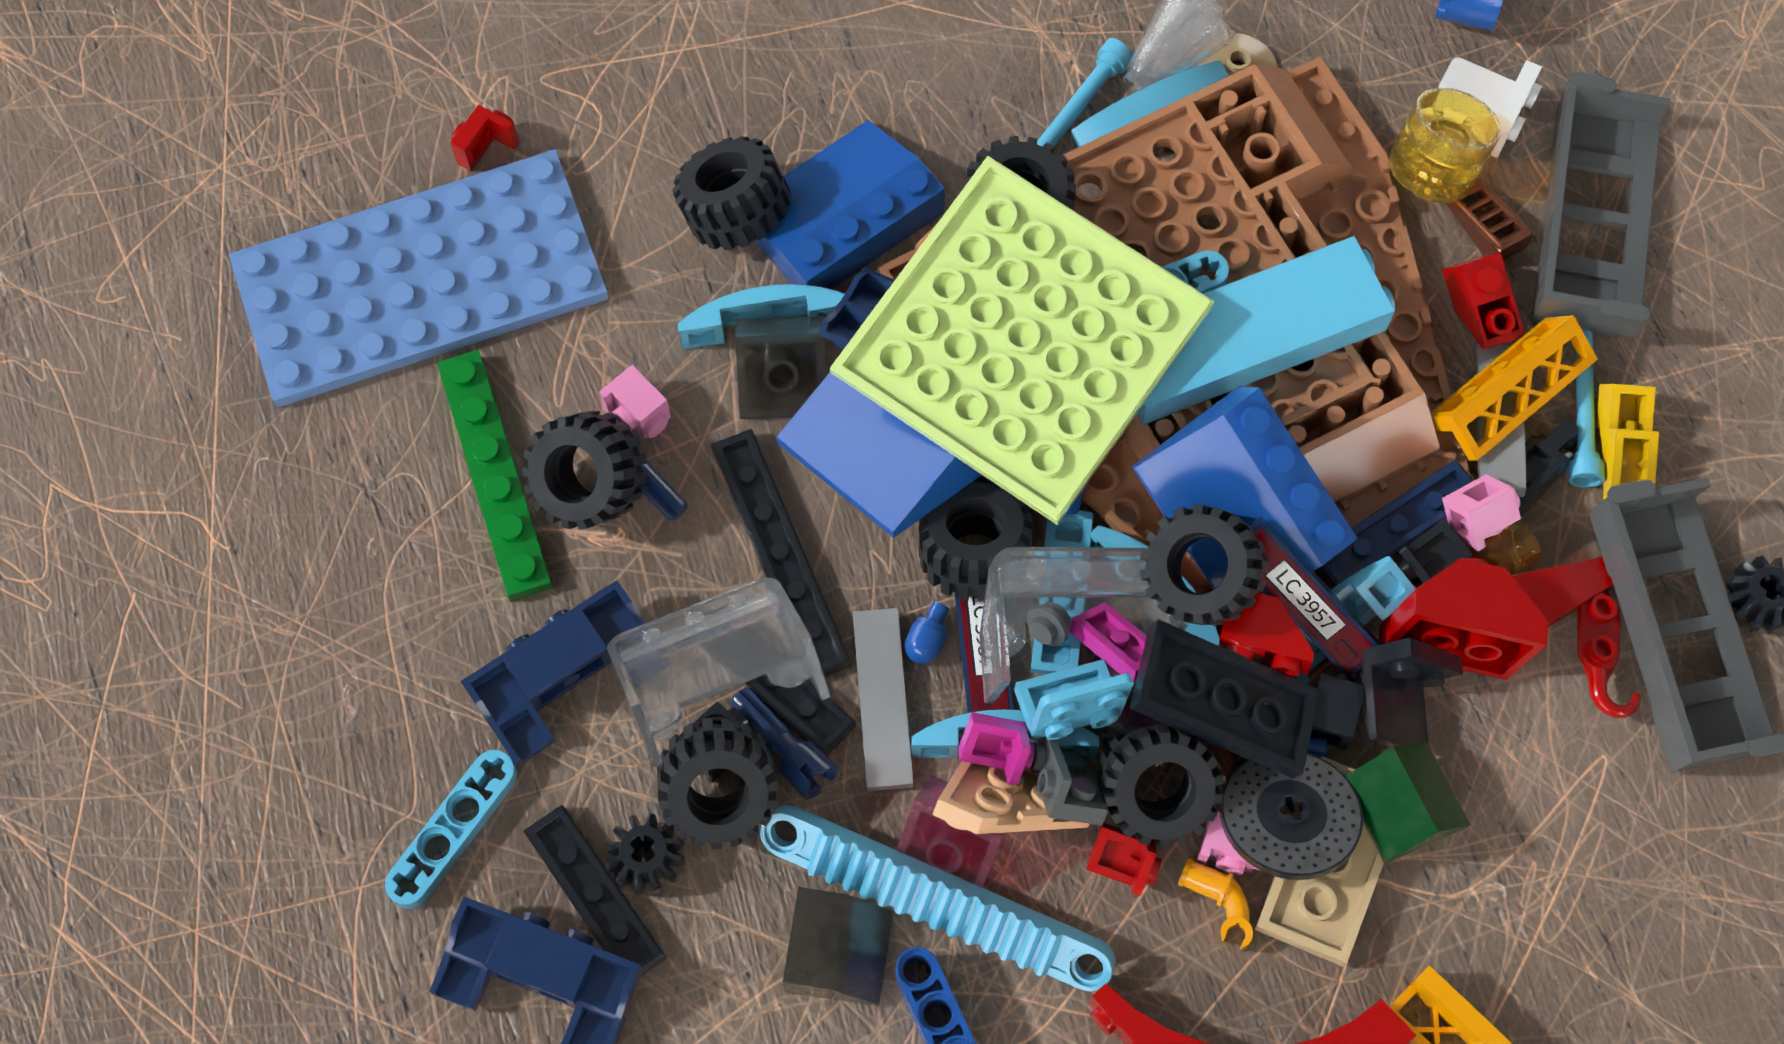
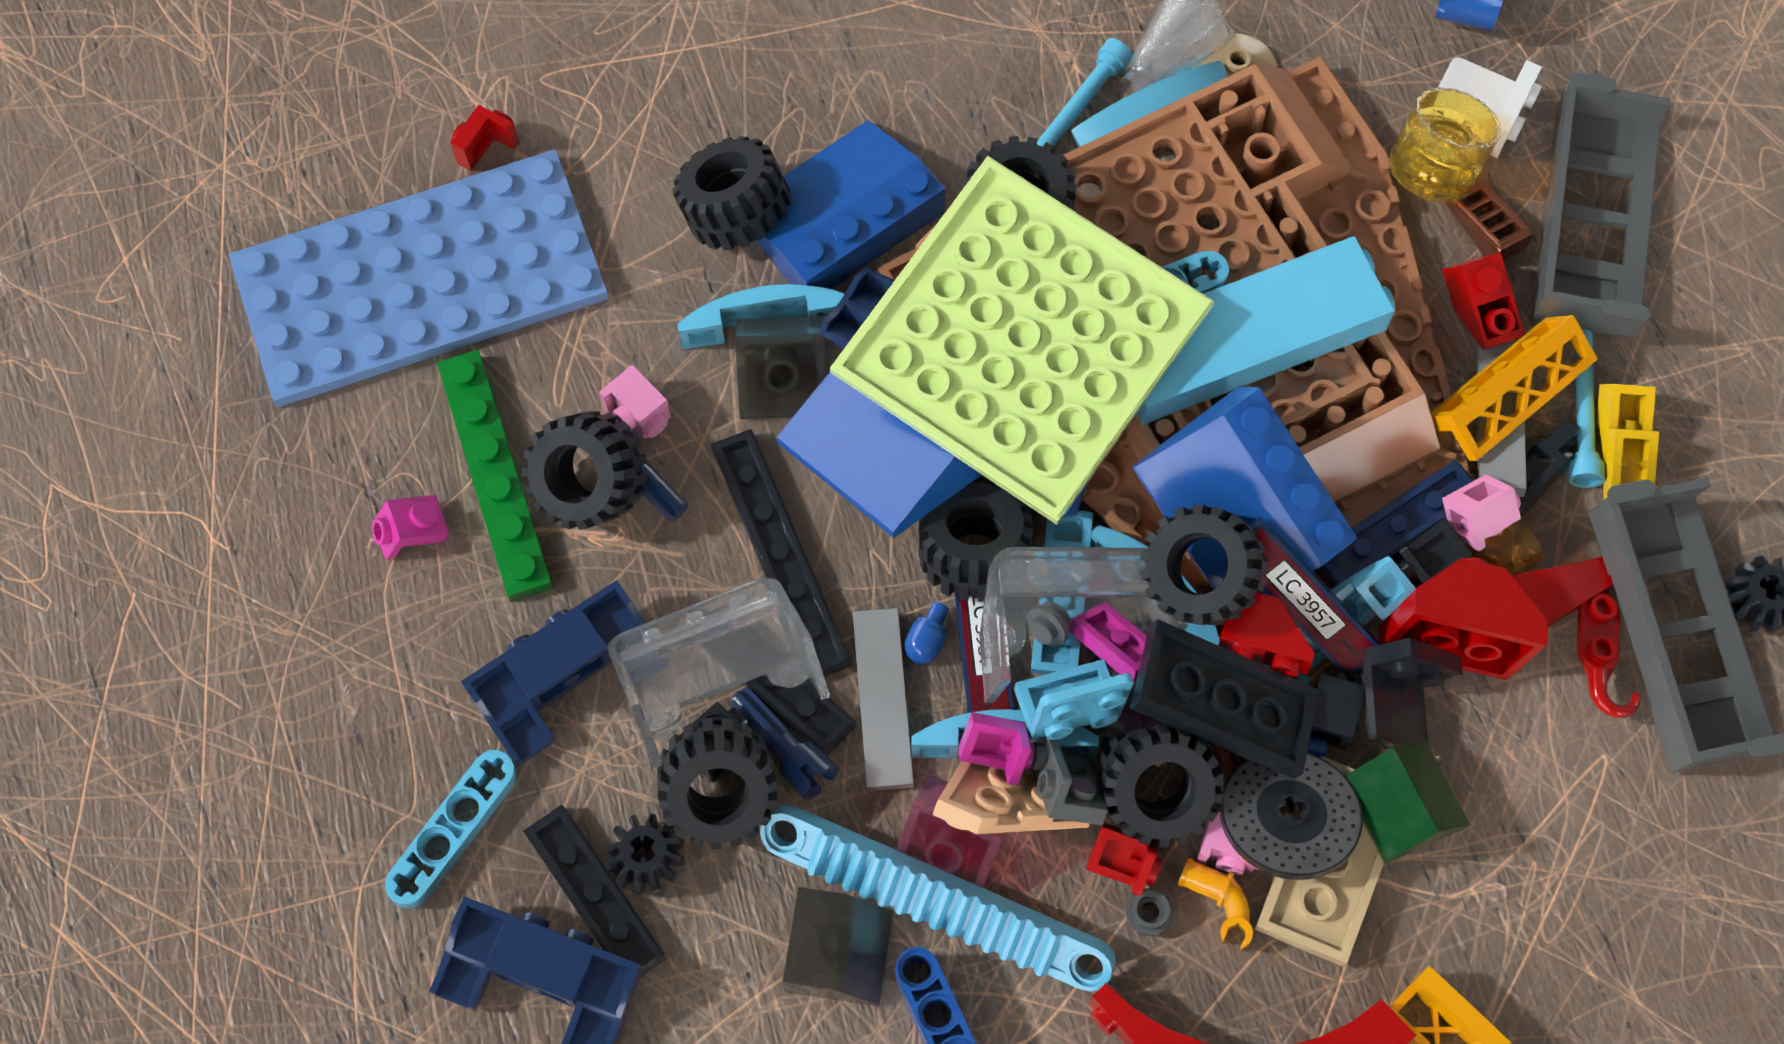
none -> dark pink bracket [372,495,449,559]
none -> dark grey plate [1126,888,1174,936]

